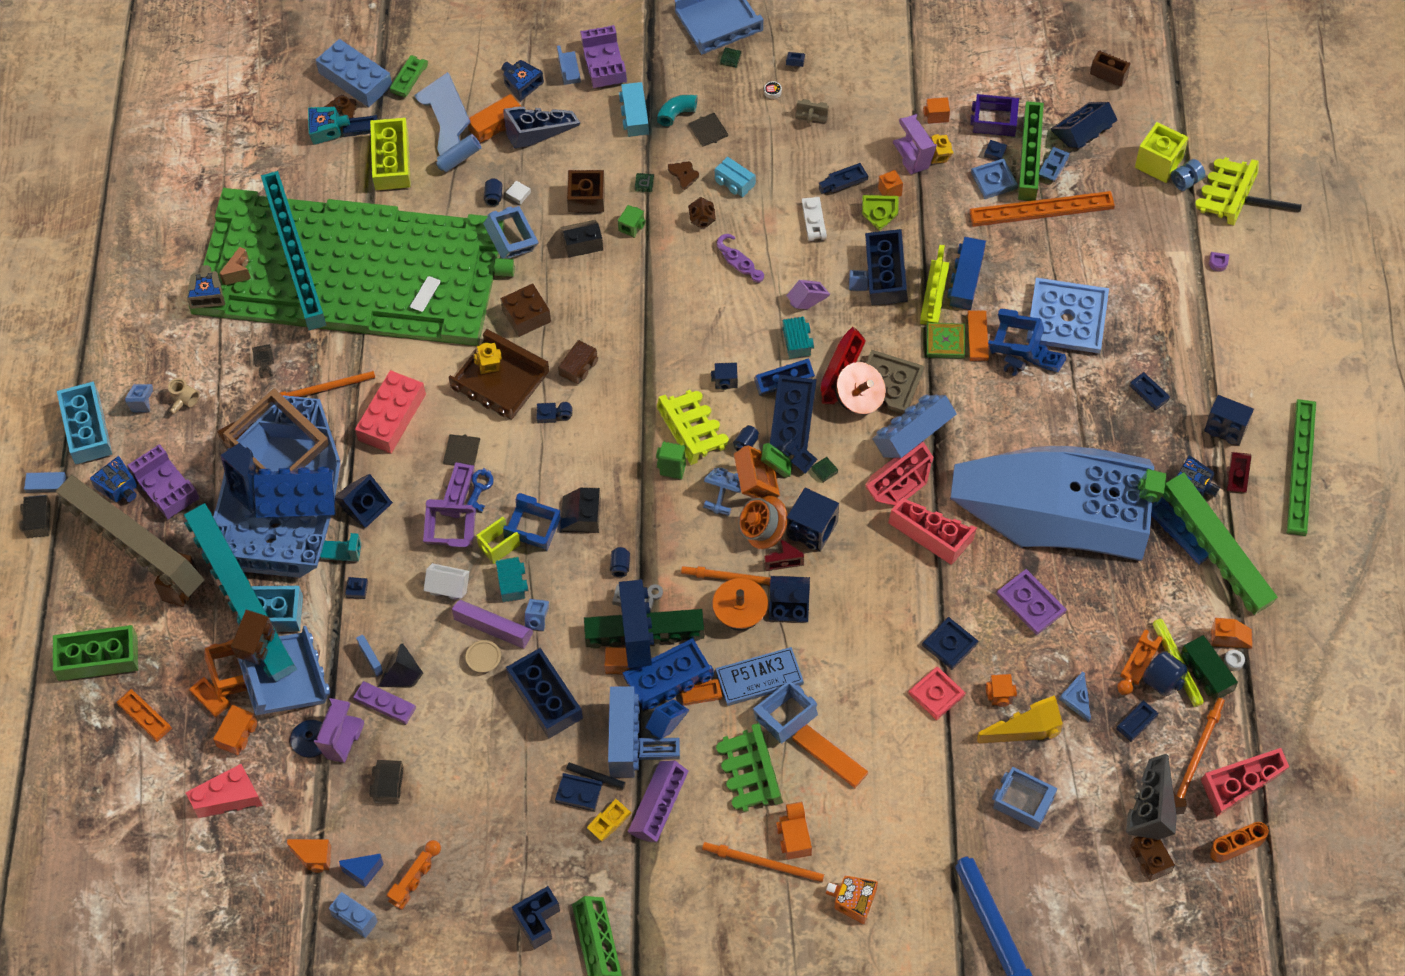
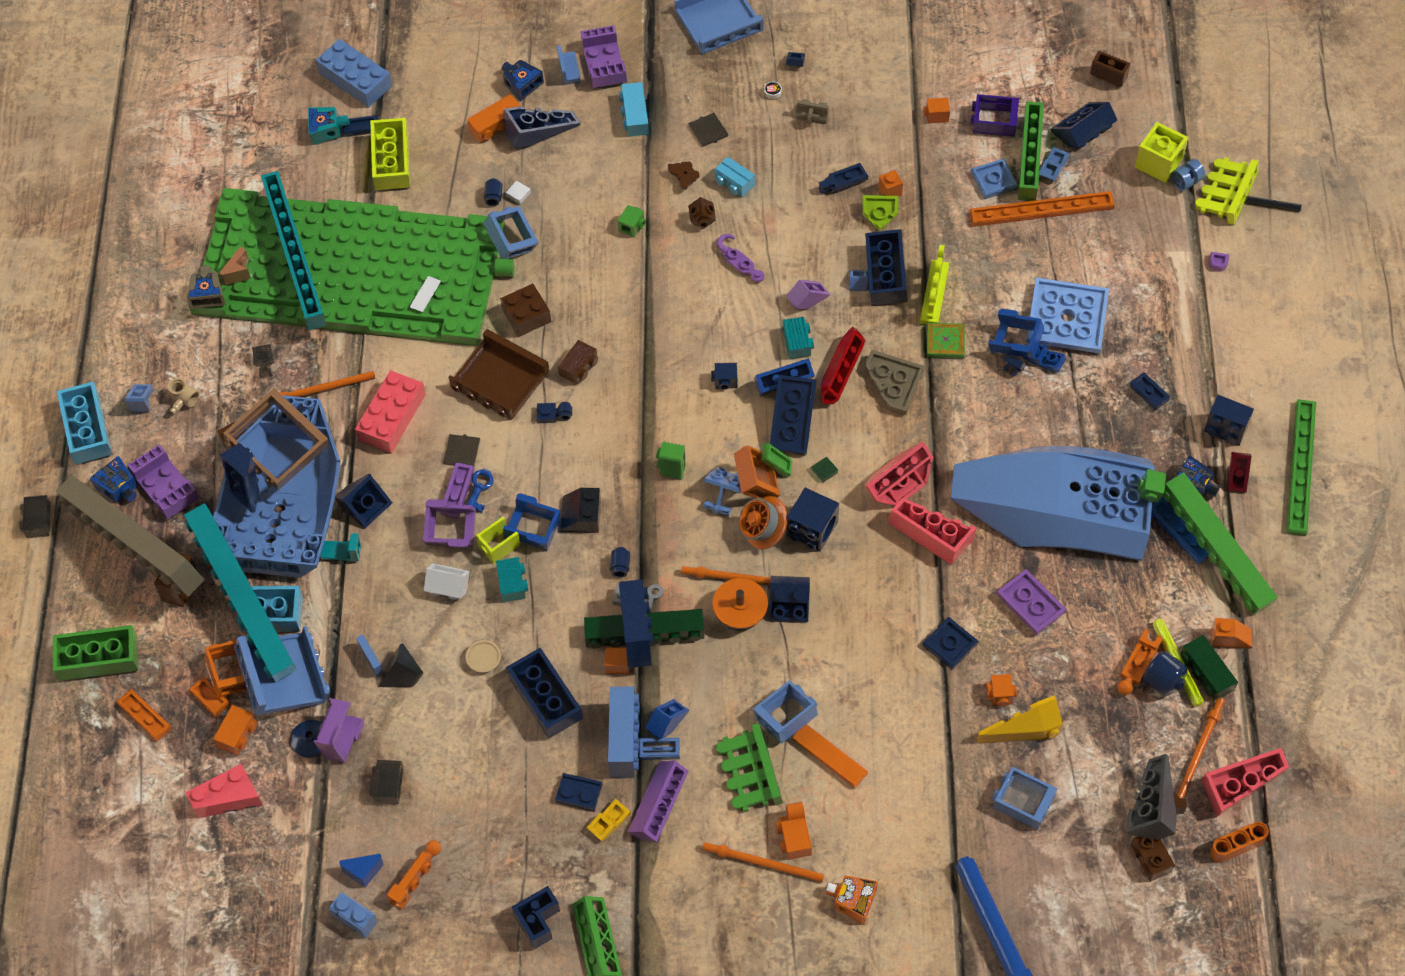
medium blue tile [24,472,66,493] -> none
reddish brown brick [231,610,275,665] -> none
blue bracket [254,467,335,518] -> none
orange slope [287,839,332,873] -> none
reddish brown animal [324,95,357,119] -> none
dark blue tile [345,577,368,599] -> none
medium lavender plate [353,681,416,724] -> none
bright green plate [390,55,428,98] -> none
medium blue door [414,72,482,172] -> none
medium lavender brick [452,600,533,649] -> none
yellow brick [474,343,502,374] -> none
medium blue bracket [525,599,549,631] -> none
black slope [560,220,603,258] -> none
black bar [566,762,626,790] -> none
reddish brown brick [567,170,605,212] -> none
blue bracket [623,638,714,711] -> none
clear green tile [635,173,654,192] -> none
neon yellow fence [656,390,729,465] -> none
teal cylinder [657,95,698,126] -> none
orange tile [681,679,722,706] -> none
medium blue tile [715,647,804,706] -> none
clear green tile [720,47,742,68] -> none
dark blue brick [733,425,759,451] -> none
dark red slope [764,540,804,571] -> none
dark blue plate [781,438,818,474] -> none
white plate [802,197,827,242] -> none
piece [835,362,886,414] -> none
medium blue brick [872,394,957,458] -> none
medium lavender piece [893,114,937,175] -> none
coral tile [908,666,966,720] -> none
yellow brick [930,134,953,164] -> none
blue brick [947,237,986,310] -> none
orange tile [967,311,989,361] -> none
dark blue plate [984,140,1007,161] -> none
medium blue tile [1059,671,1091,722] -> none
dark blue tile [1116,700,1159,742] -> none
white tile [1224,650,1245,671] -> none

